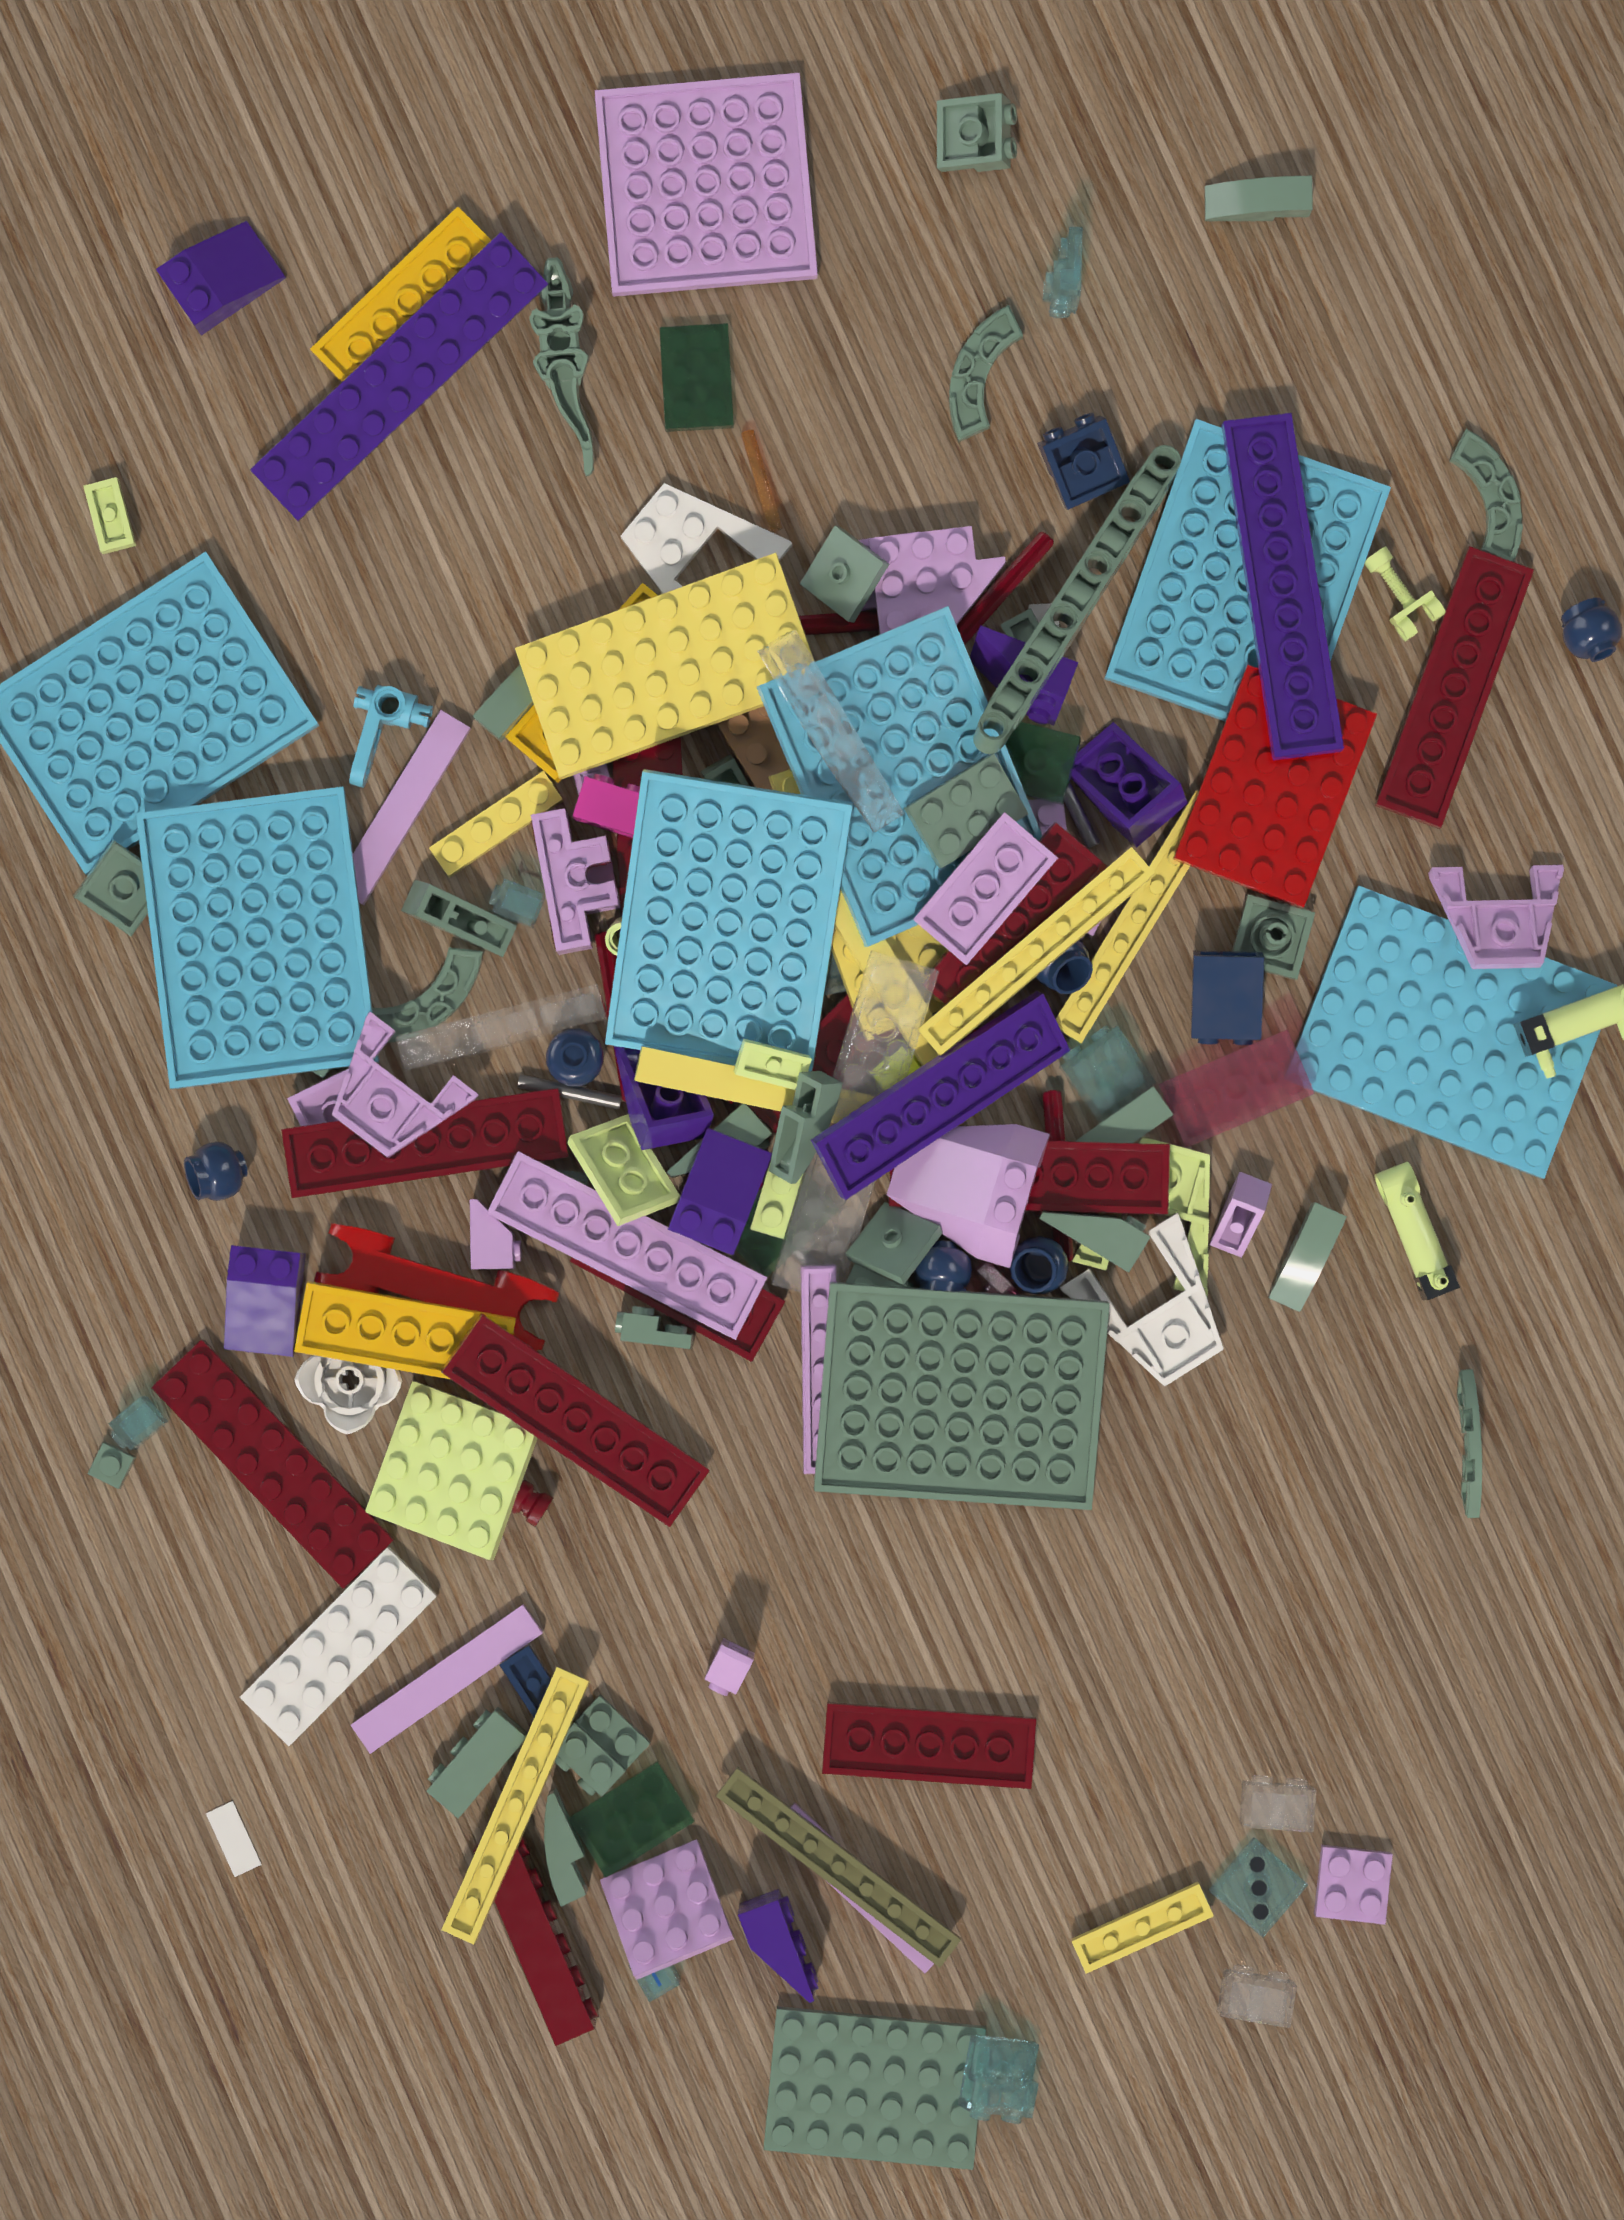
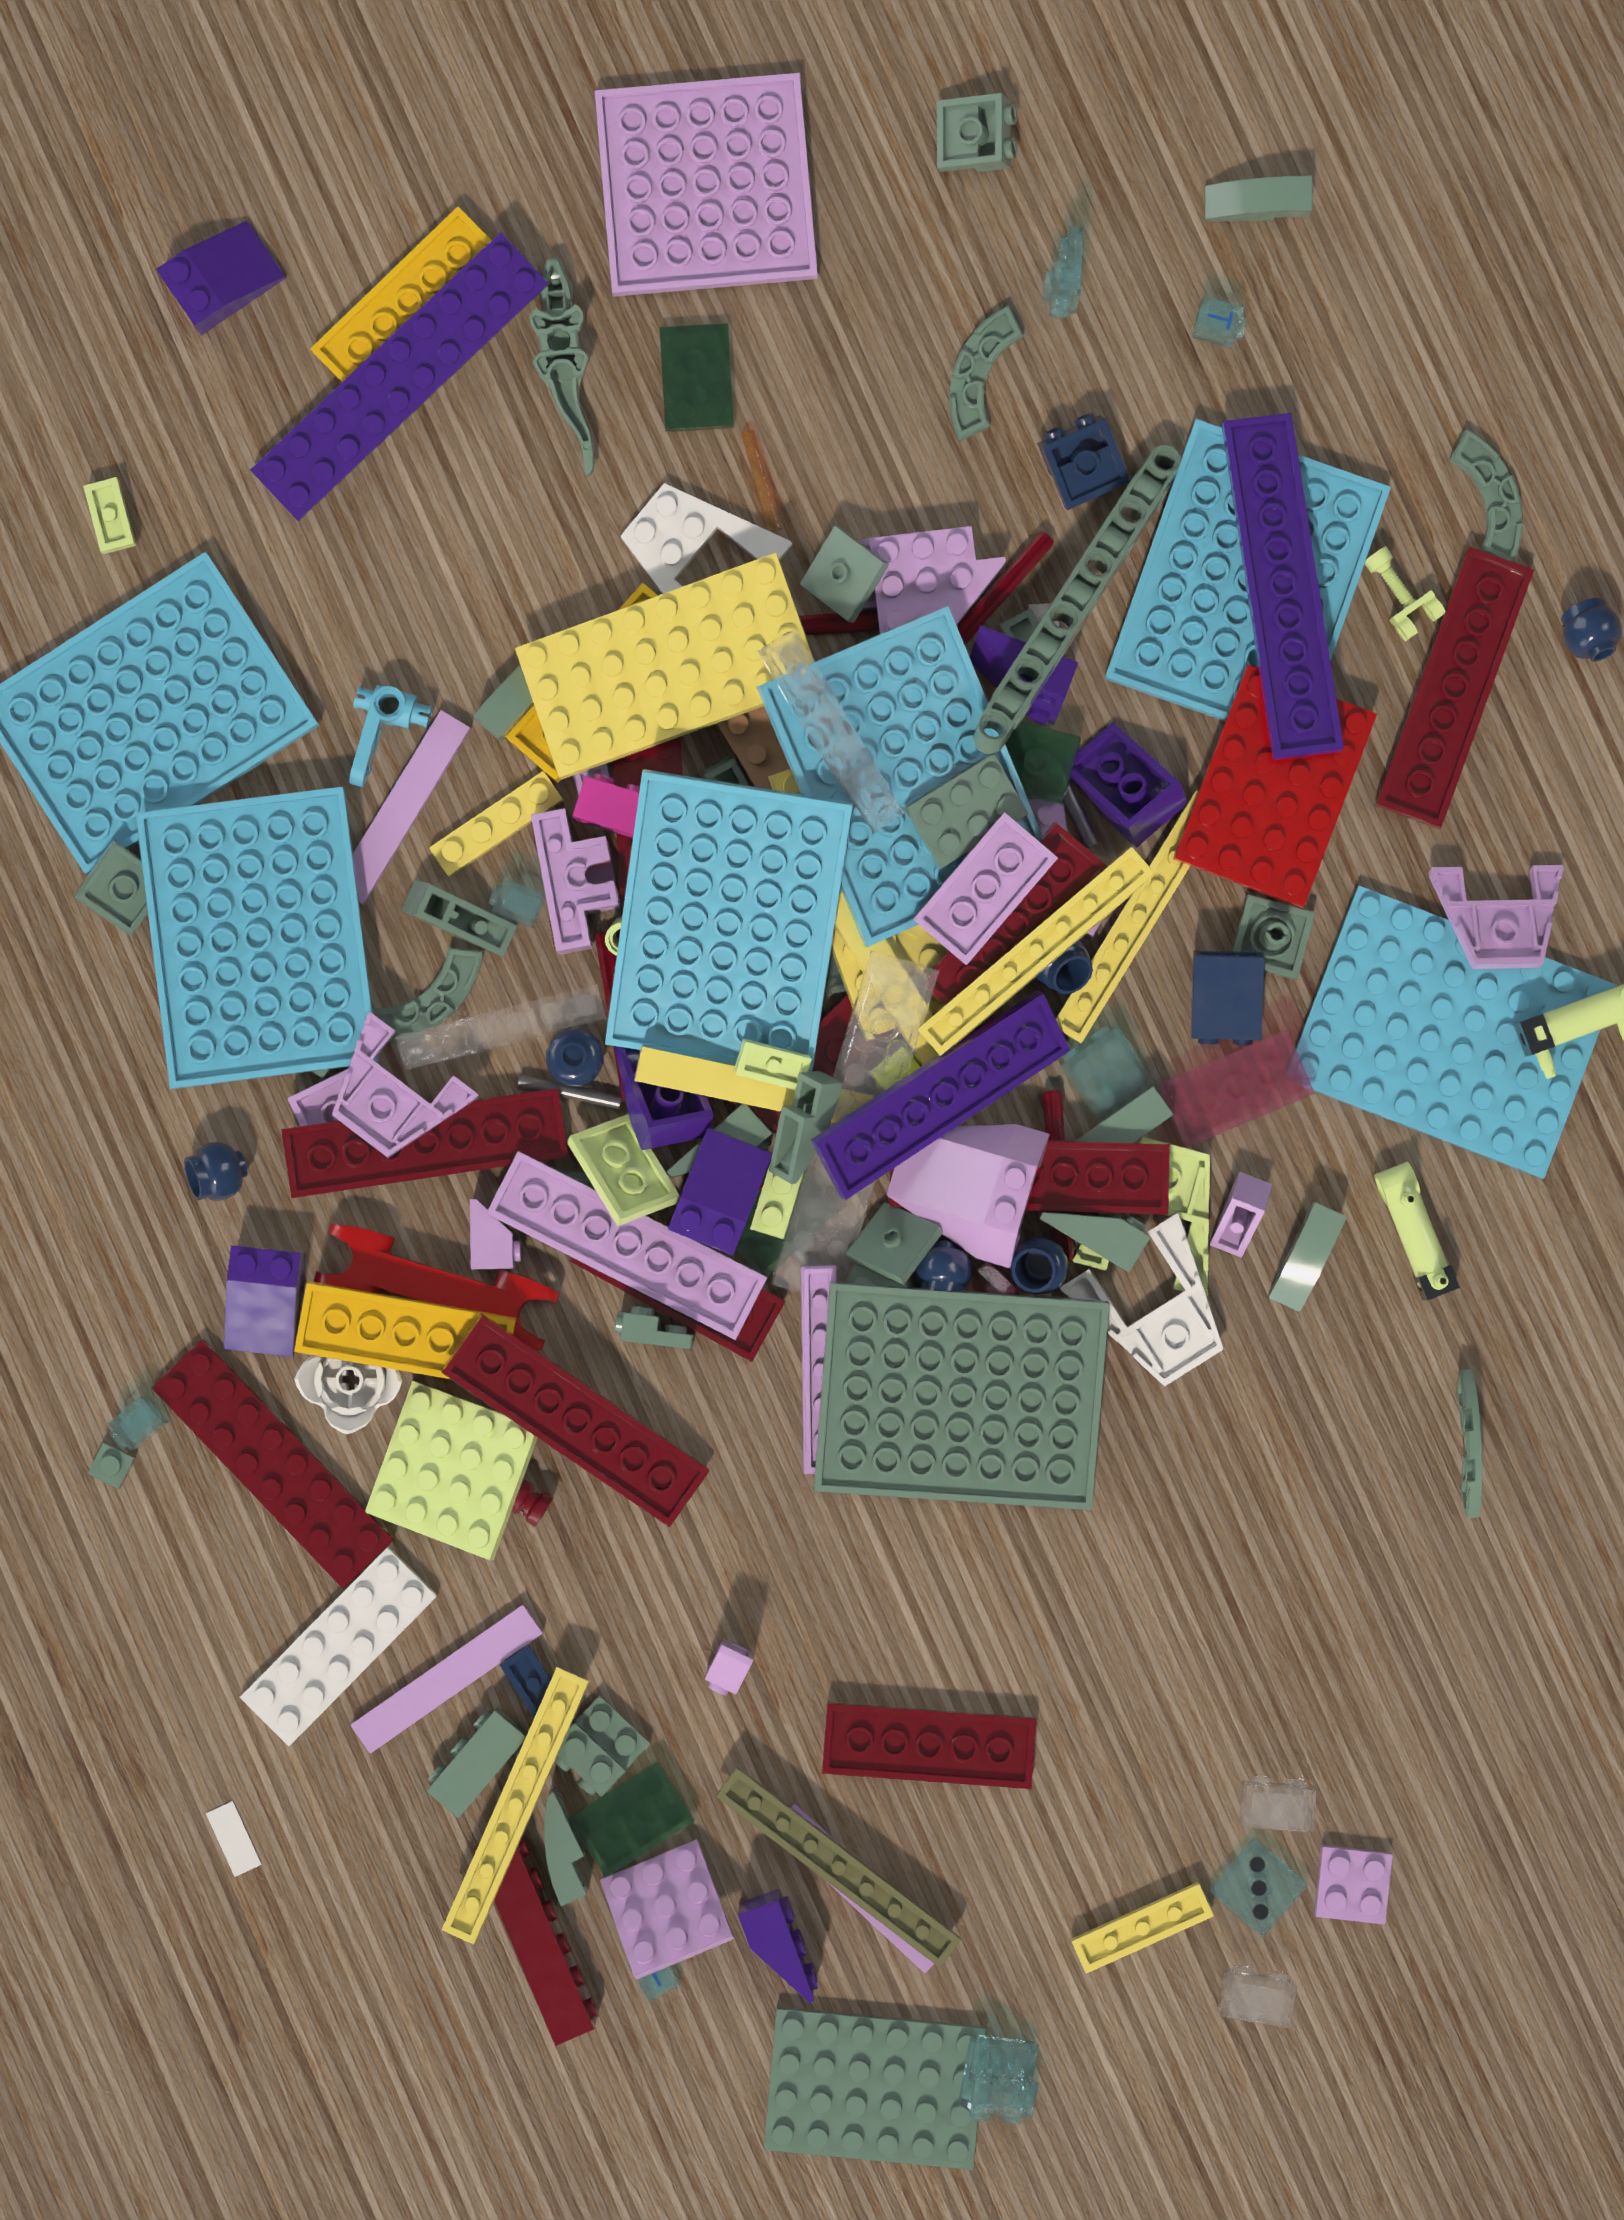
none -> clear light blue brick [1192,296,1247,348]

